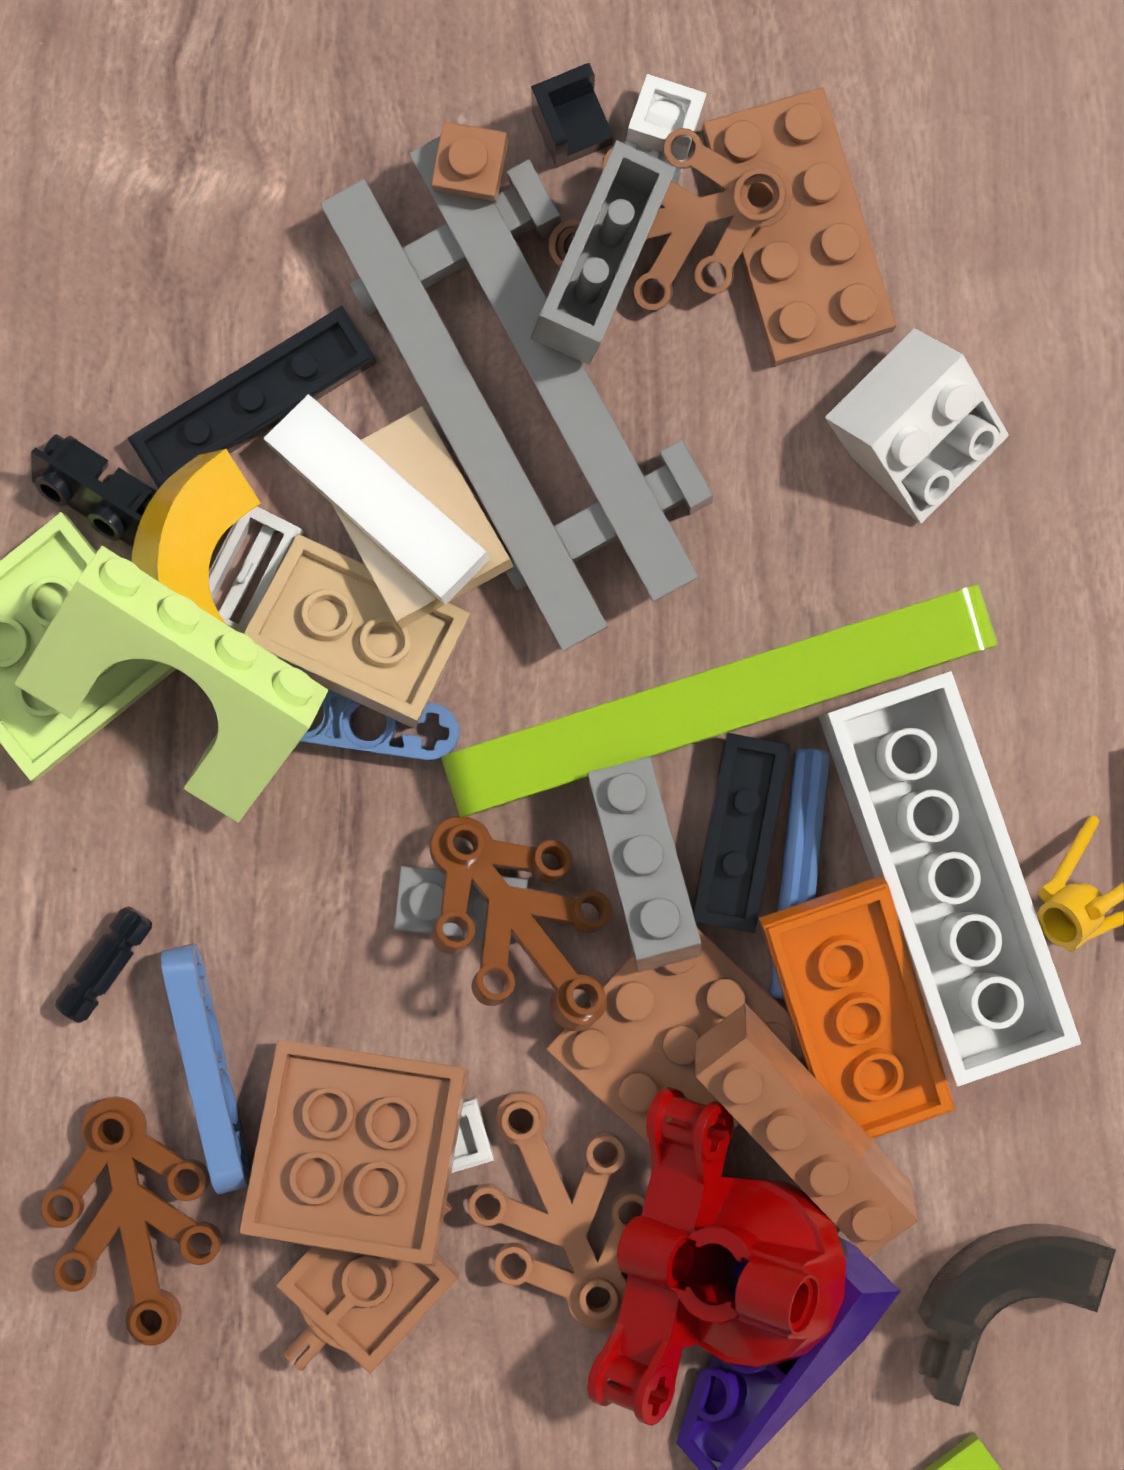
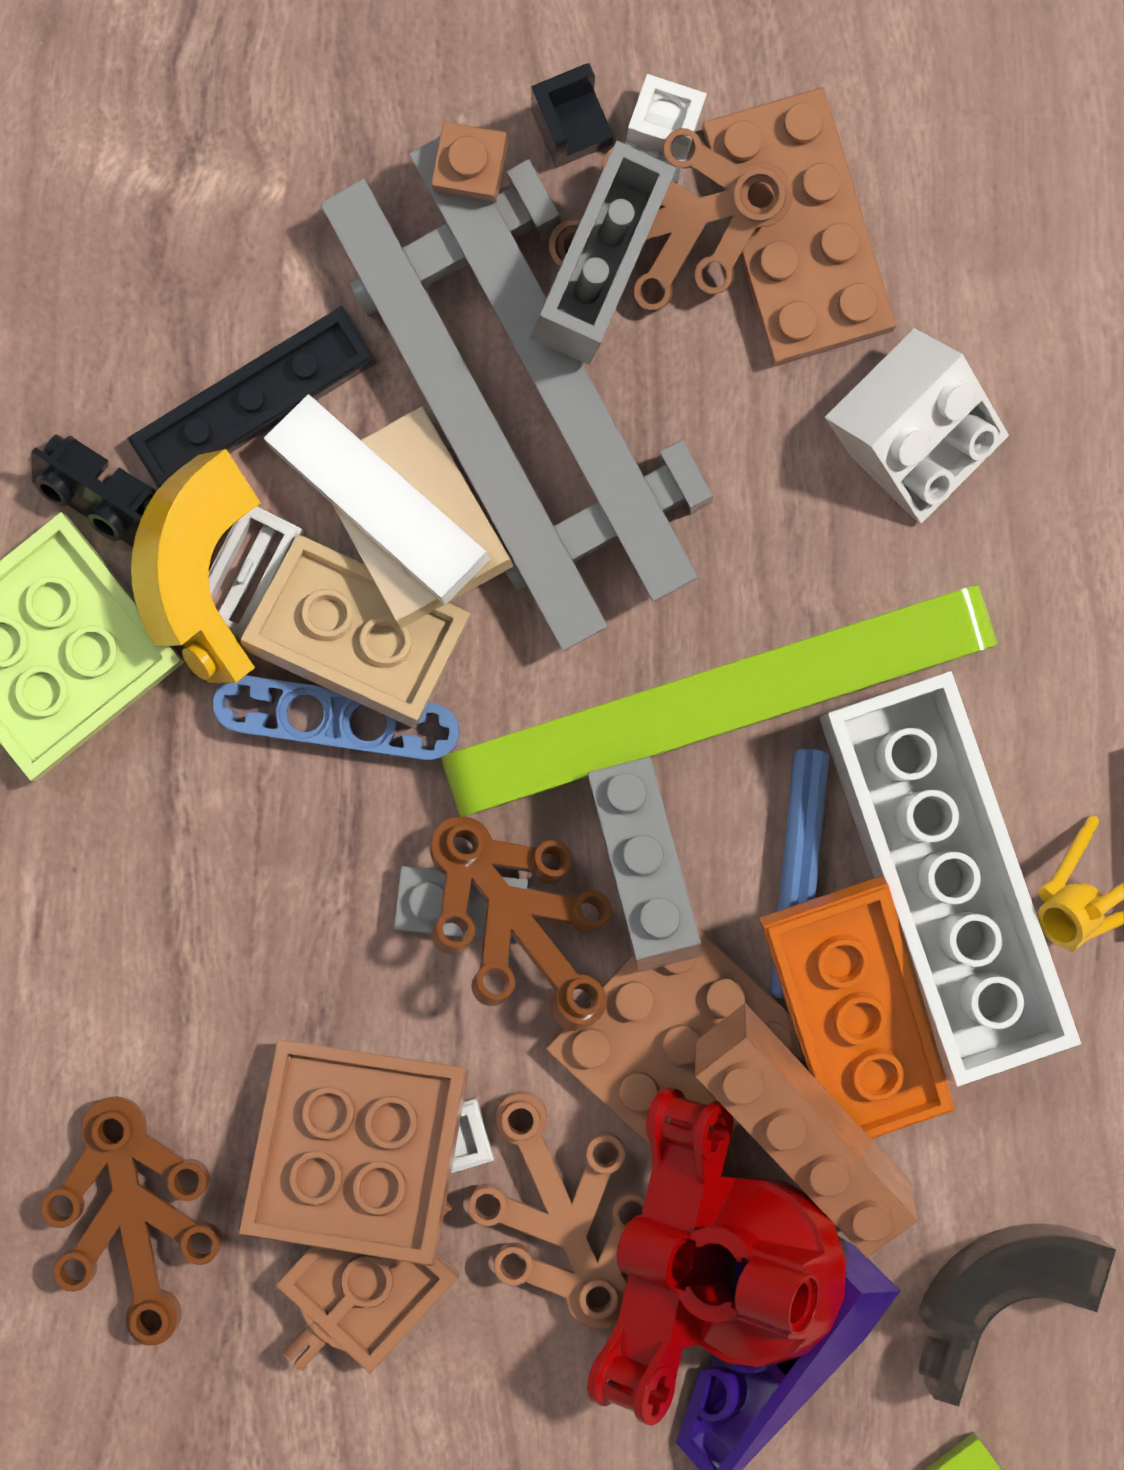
yellowish green arch [14,546,328,823] -> none
black axle [55,906,152,1023] -> none
medium blue beam [161,943,251,1195] -> none
black plate [692,733,790,933] -> none

